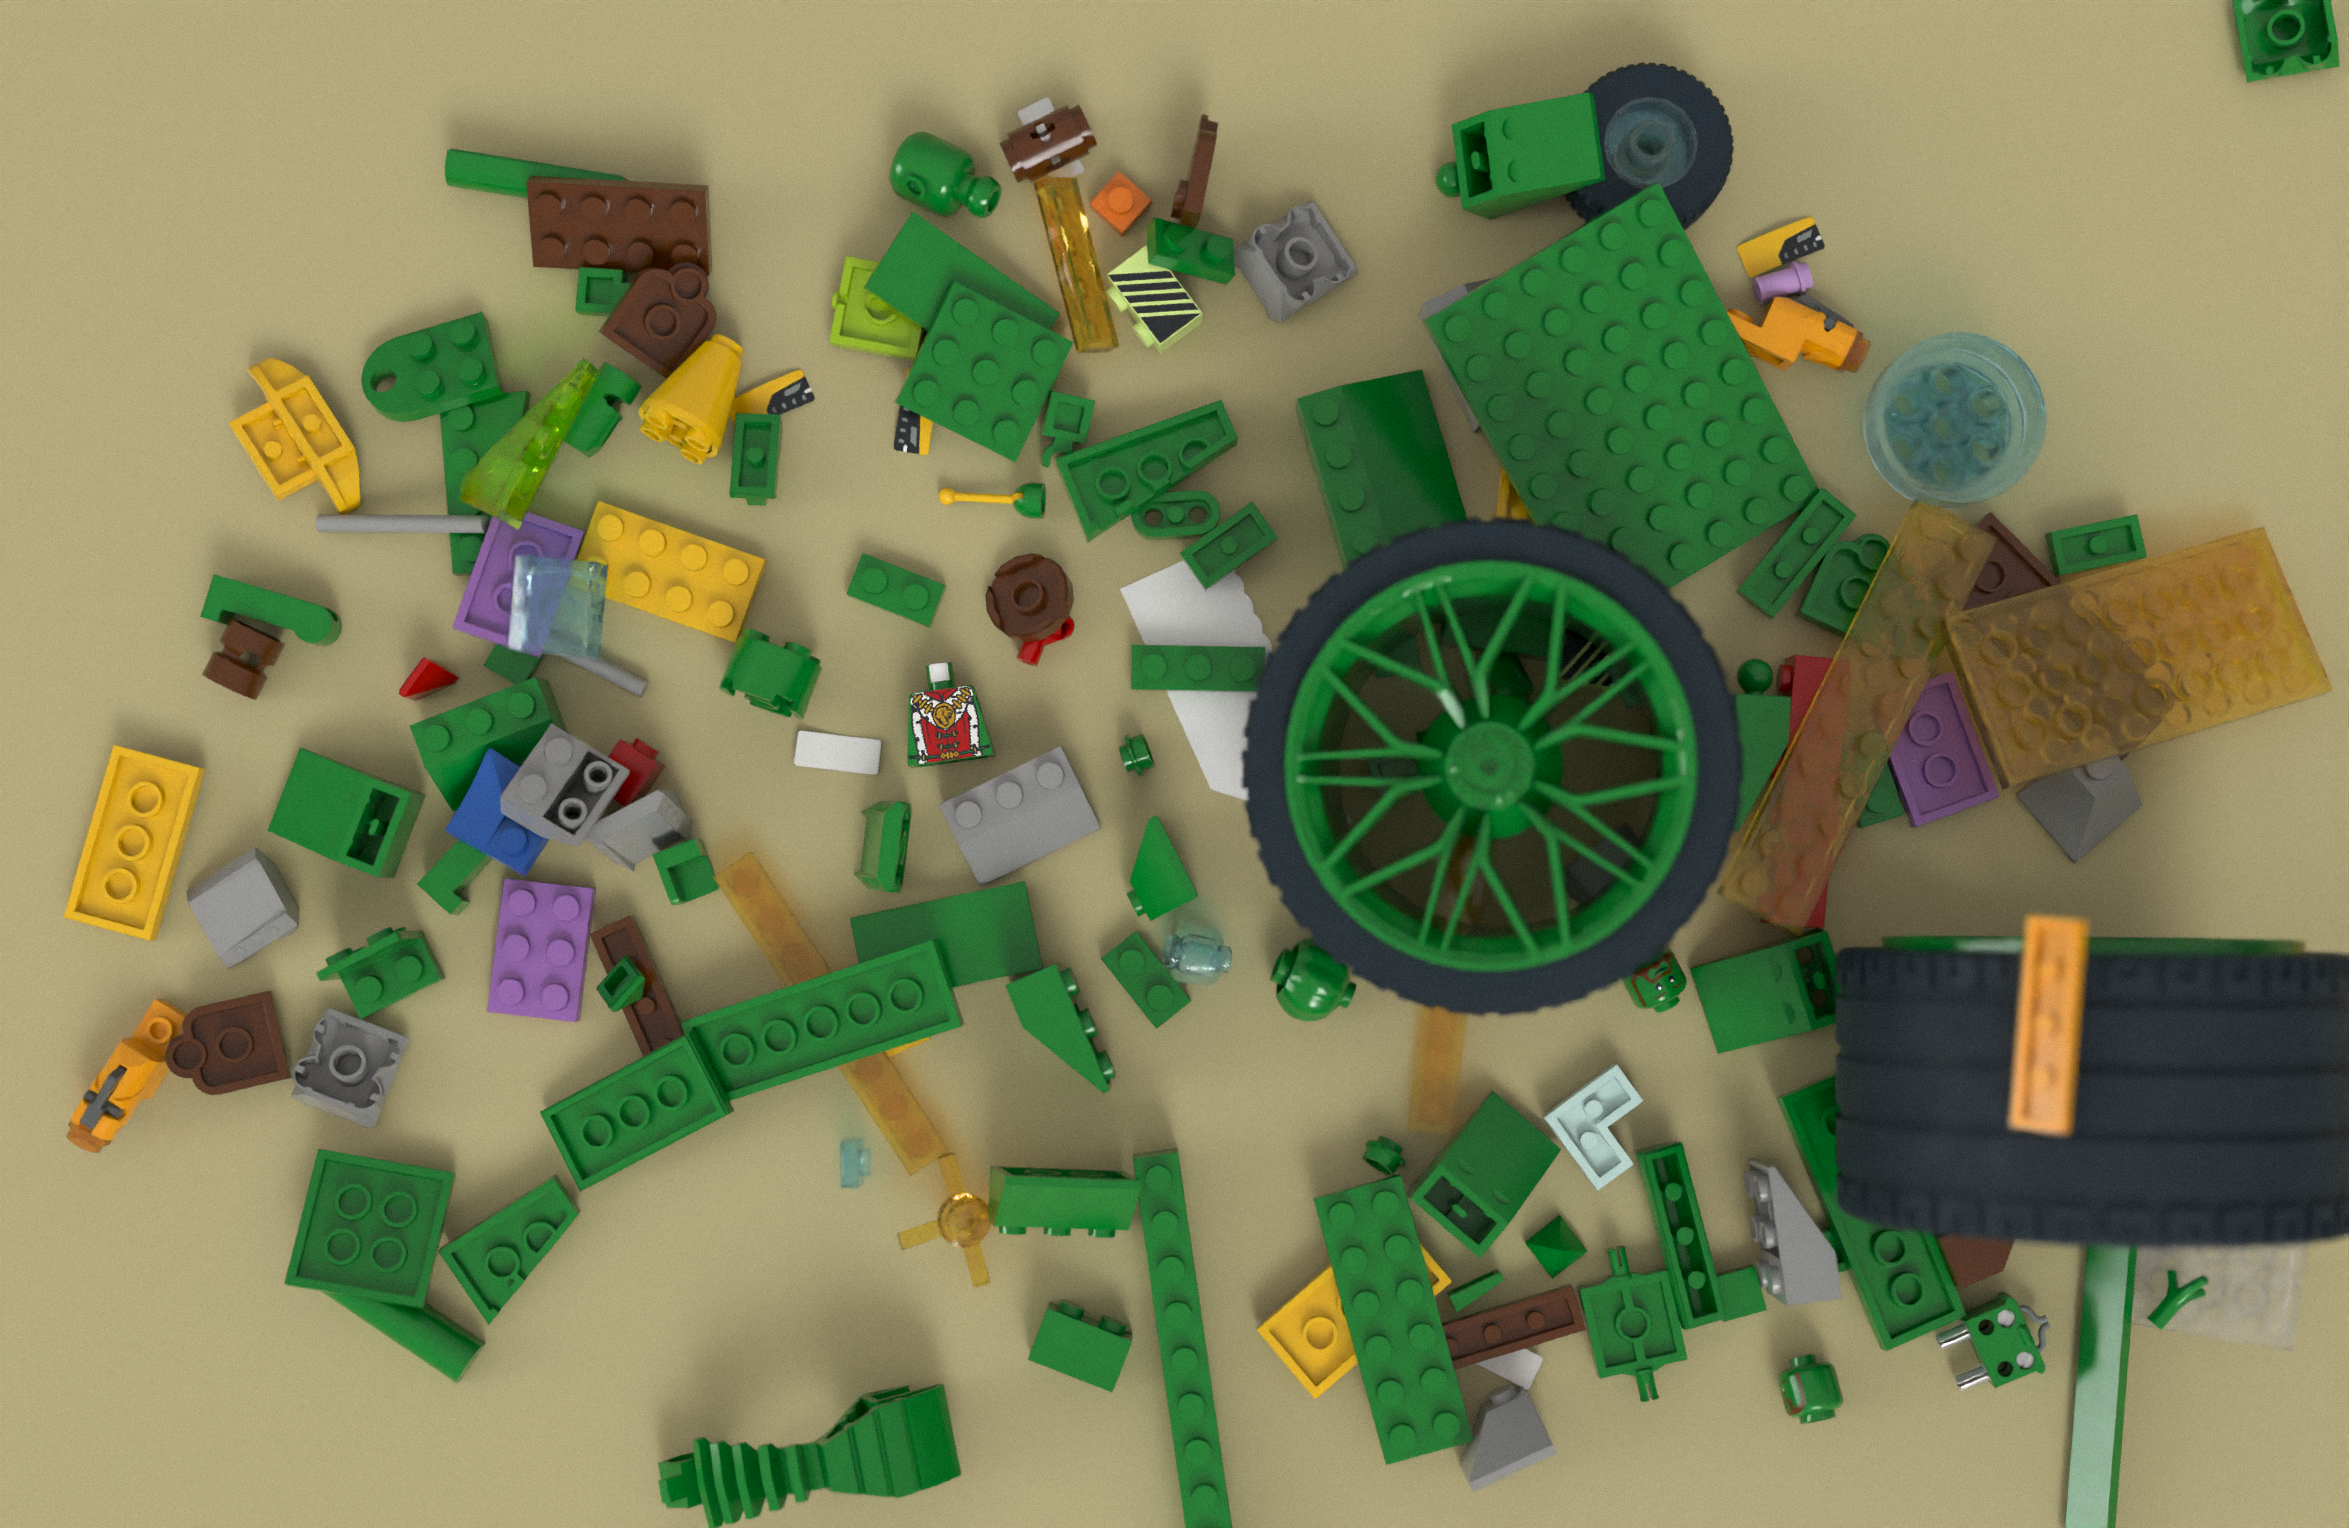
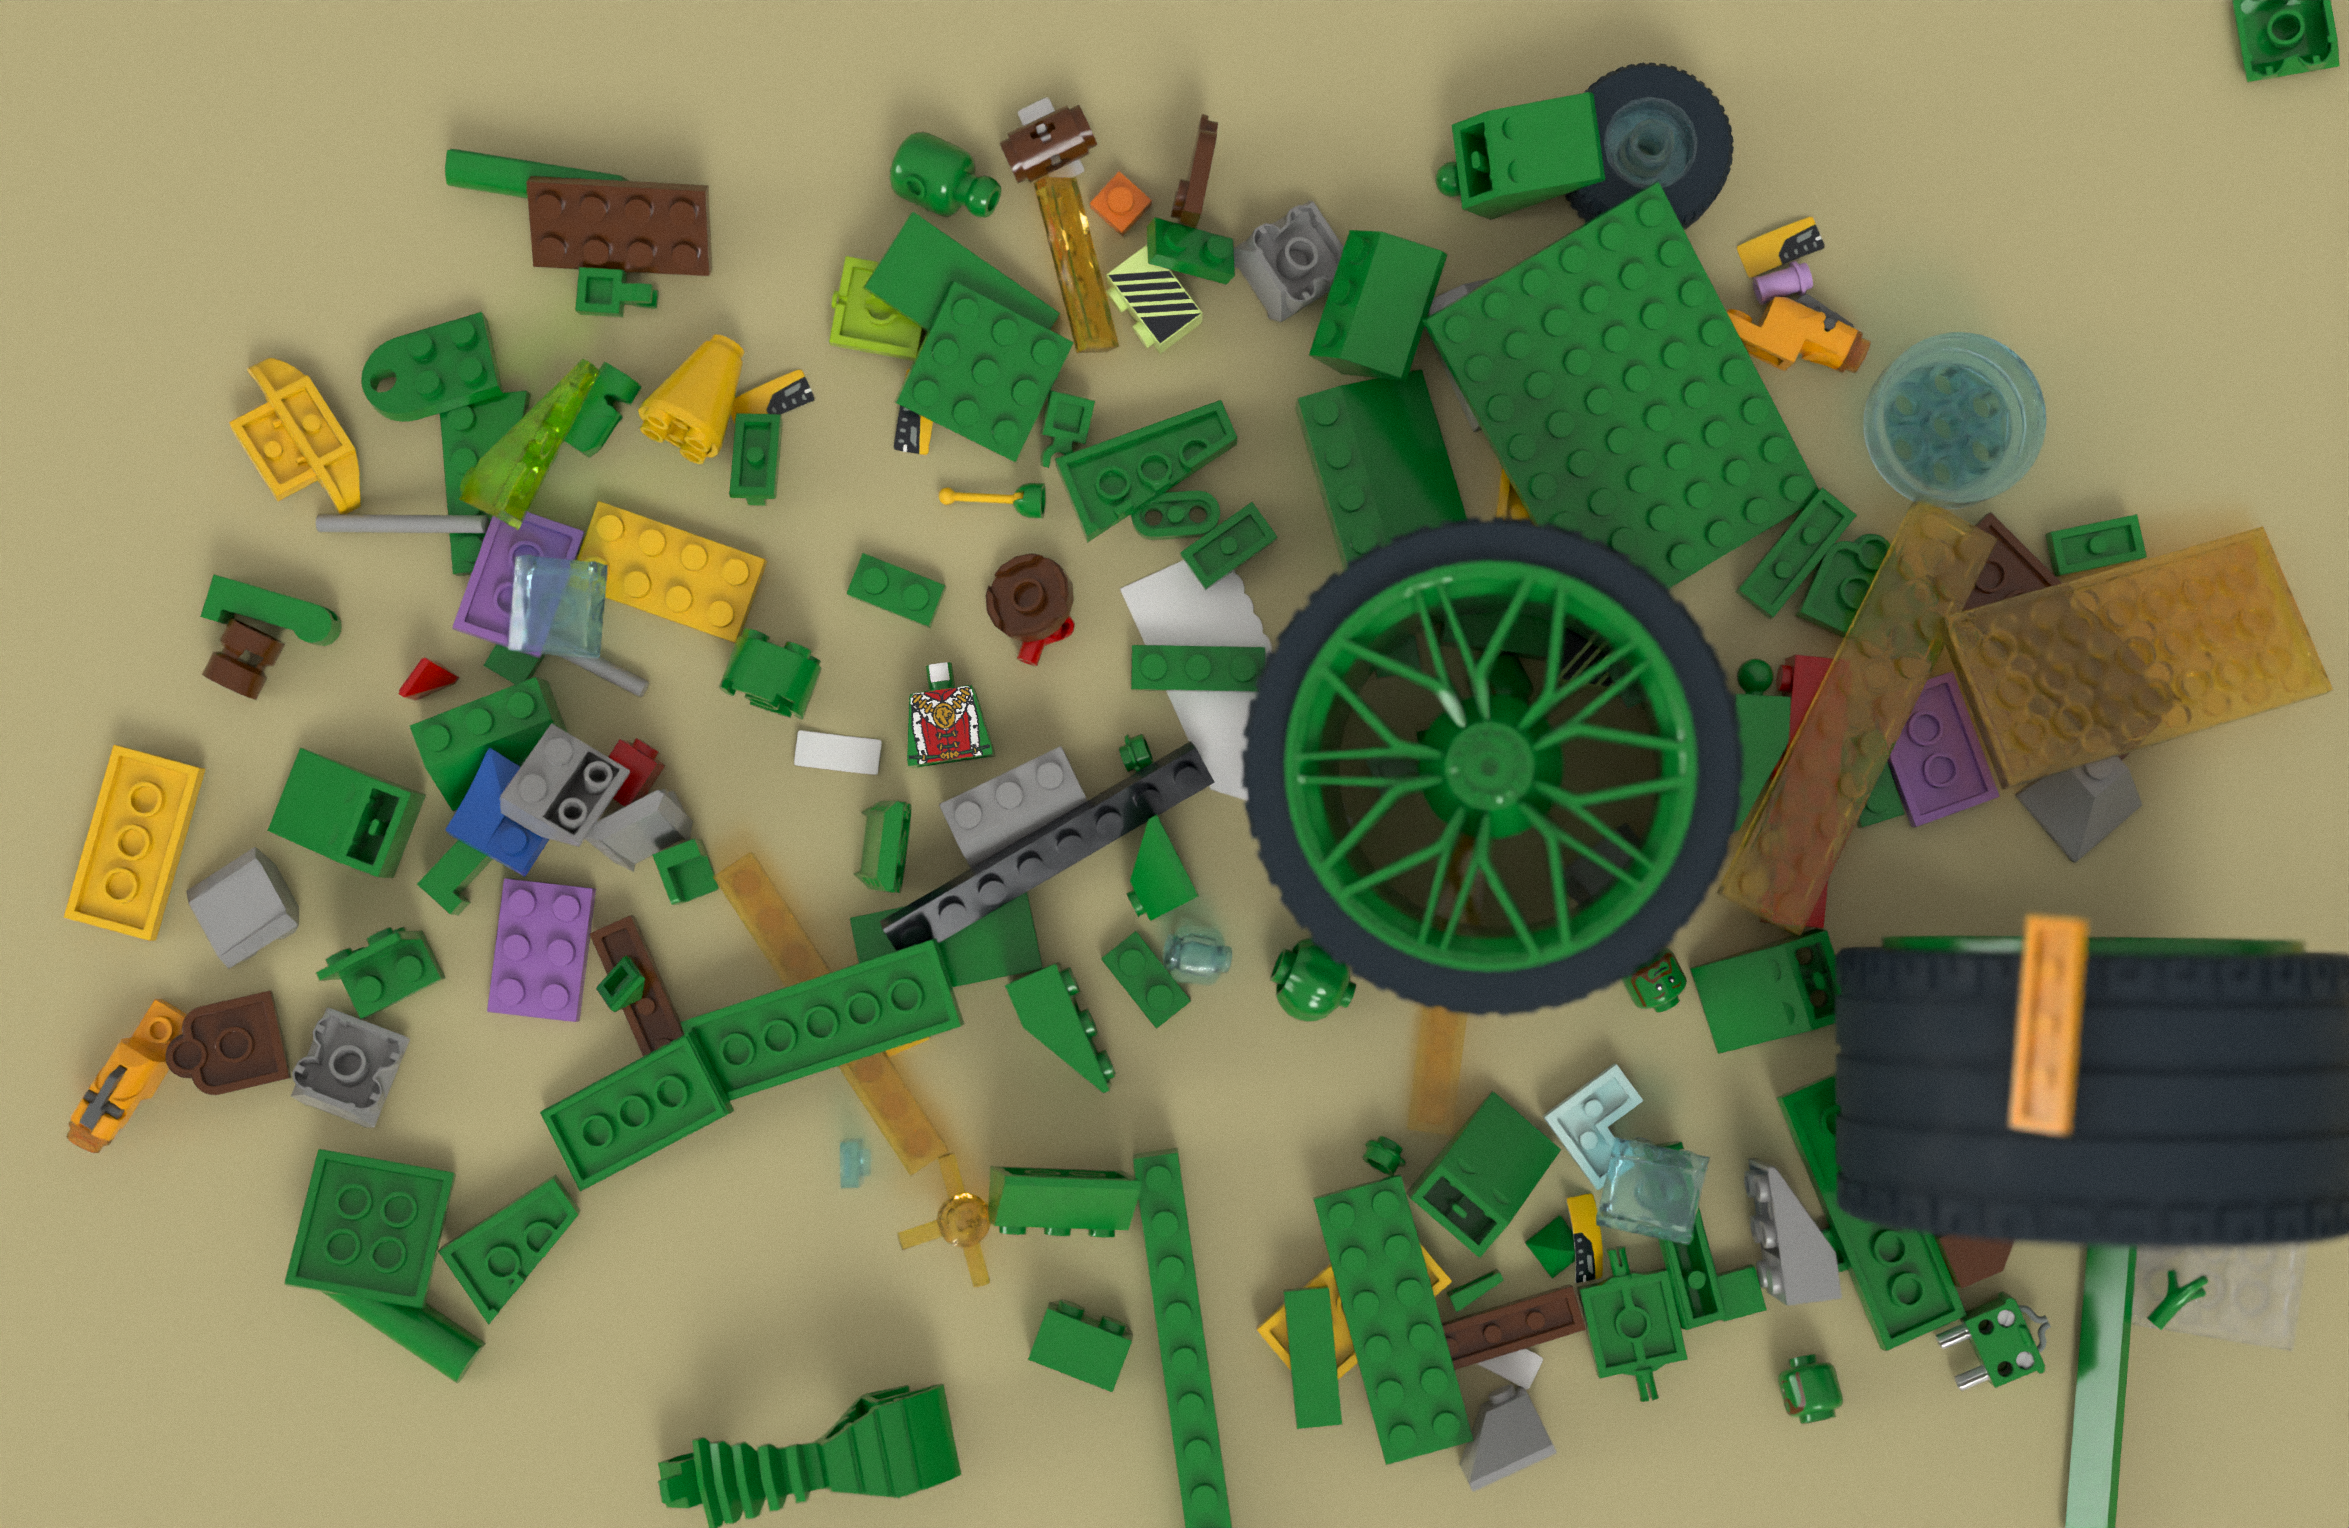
reddish brown plate [598,262,716,379] -> none
none -> black plate [879,741,1215,951]
none -> green tile [1283,1285,1342,1429]
none -> green slope [1309,230,1448,381]
none -> yellow sticker [1566,1193,1603,1283]
none -> clear light blue slope [1596,1137,1710,1245]

